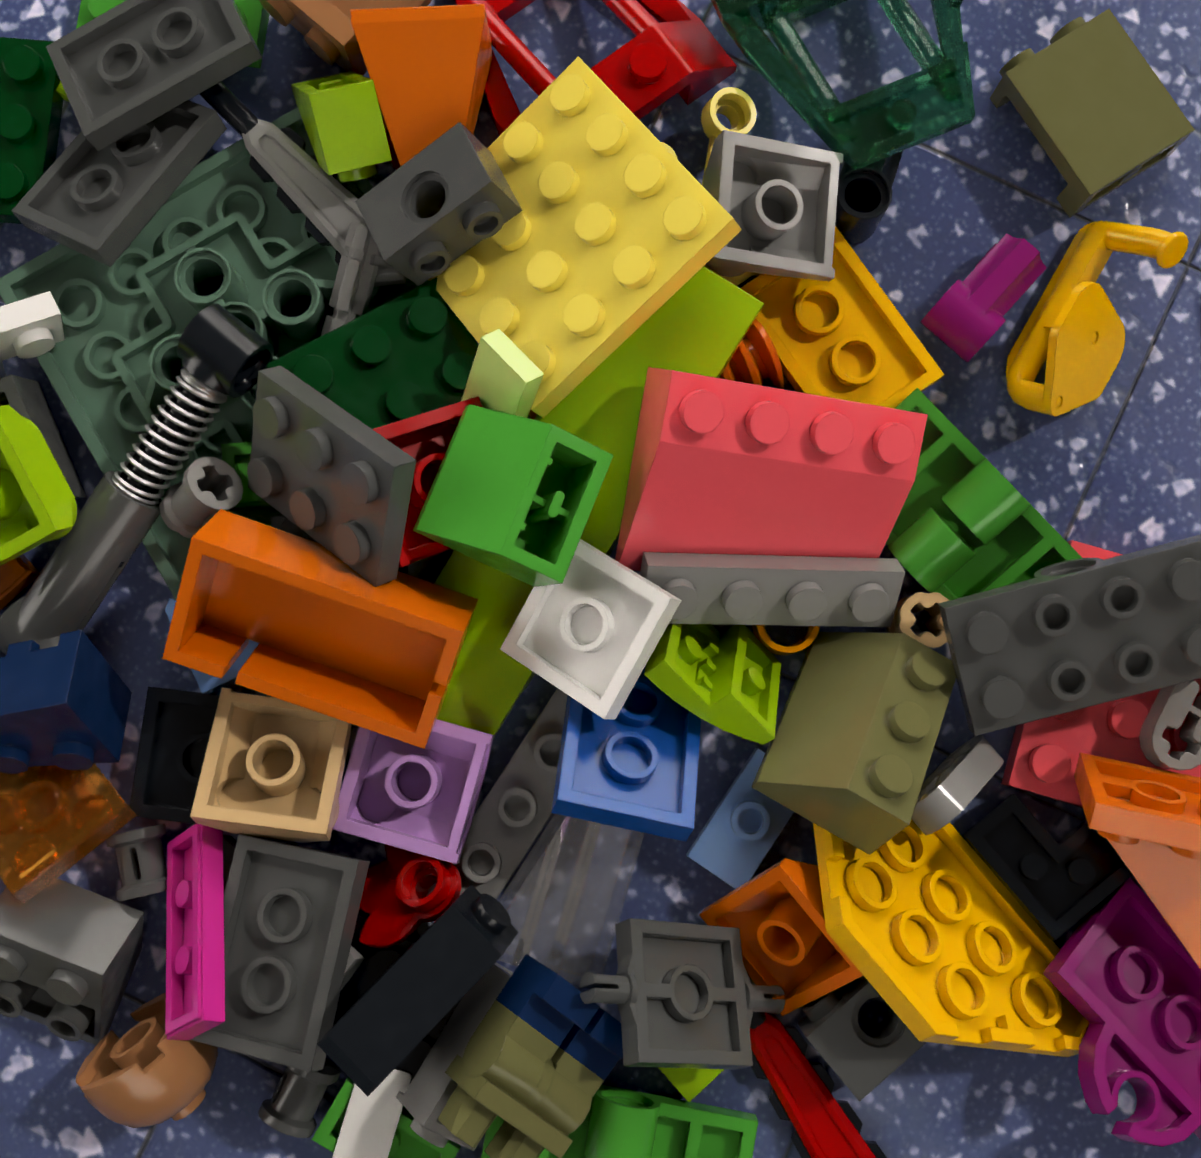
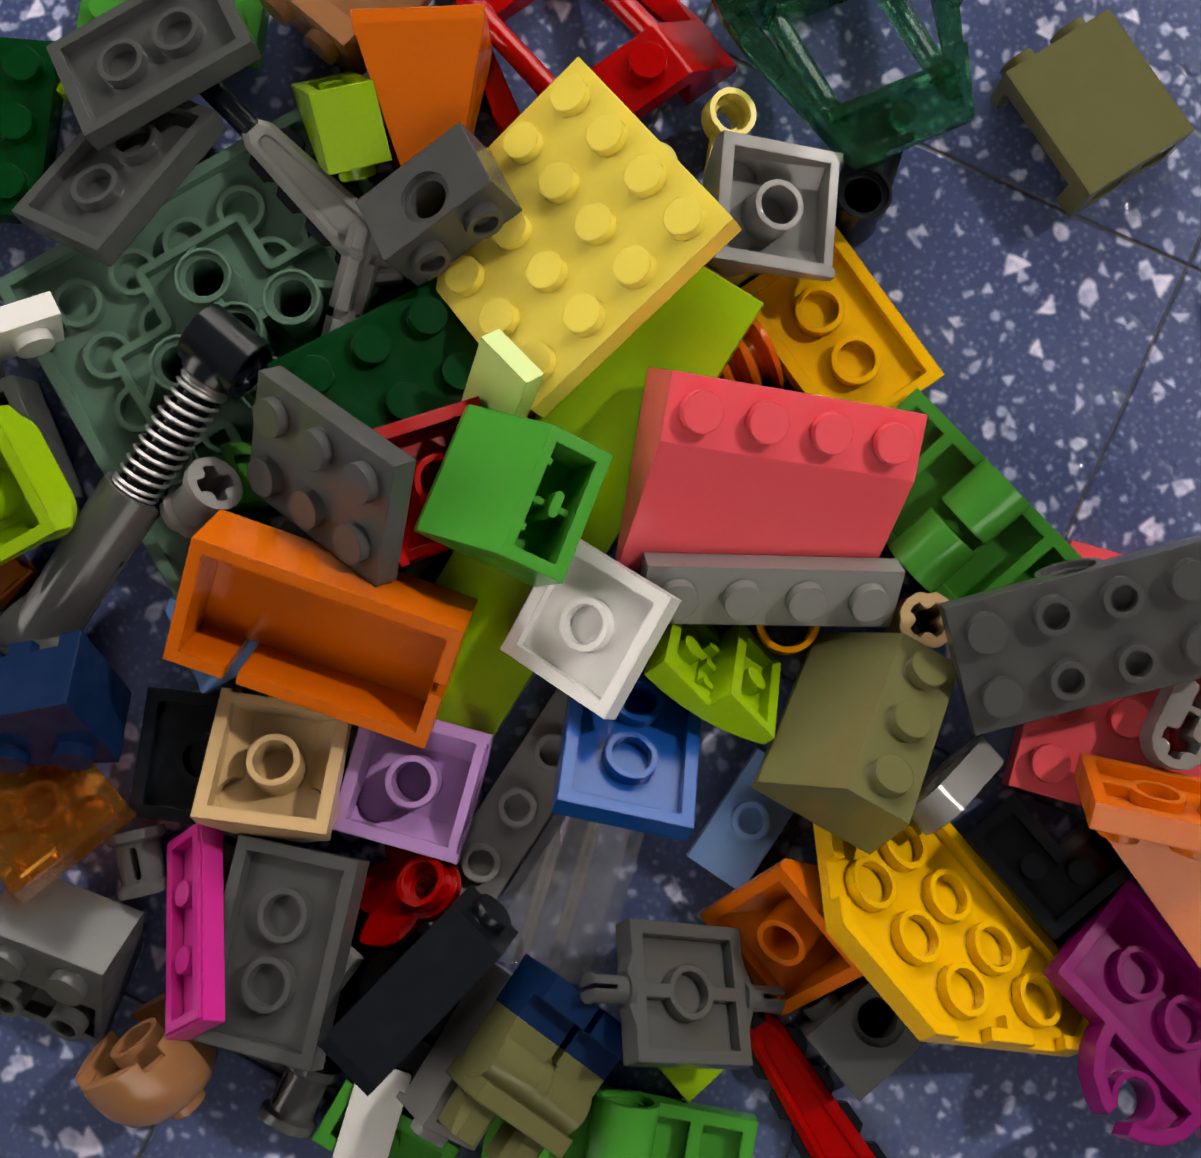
magenta piece [920,233,1047,363] -> none
yellow piece [1006,220,1189,417] -> none

